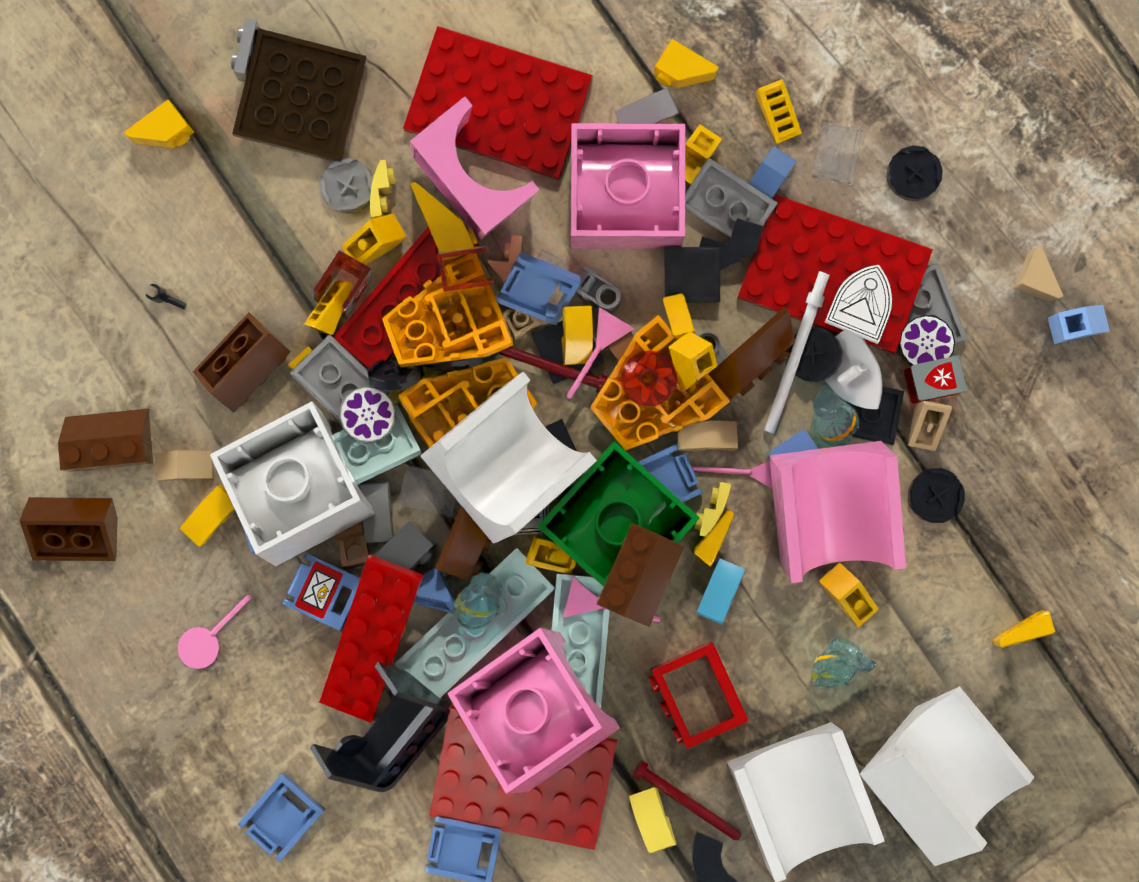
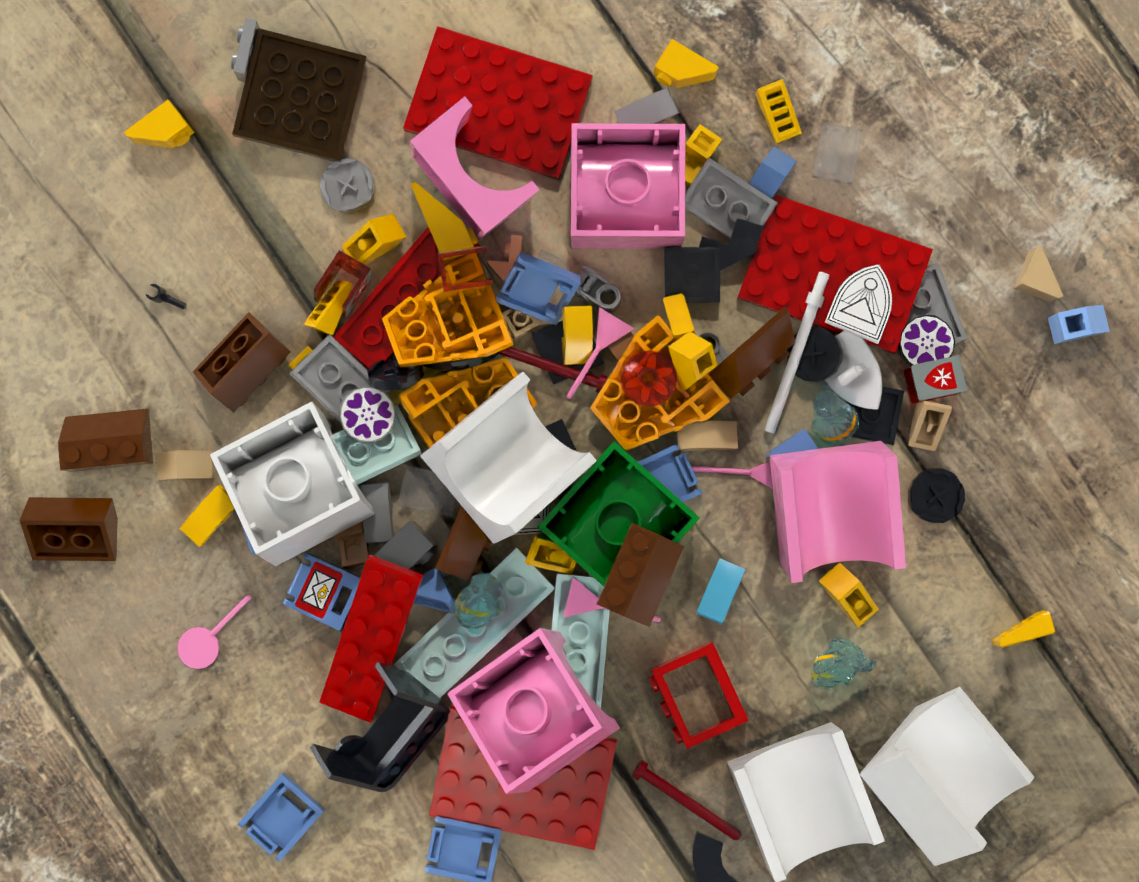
light yellow slope [370,160,396,219] -> none
light yellow slope [629,787,677,854] -> none
yellow slope [692,510,734,567] -> none
light yellow slope [694,482,731,537] -> none
black tile [886,145,943,201] -> none

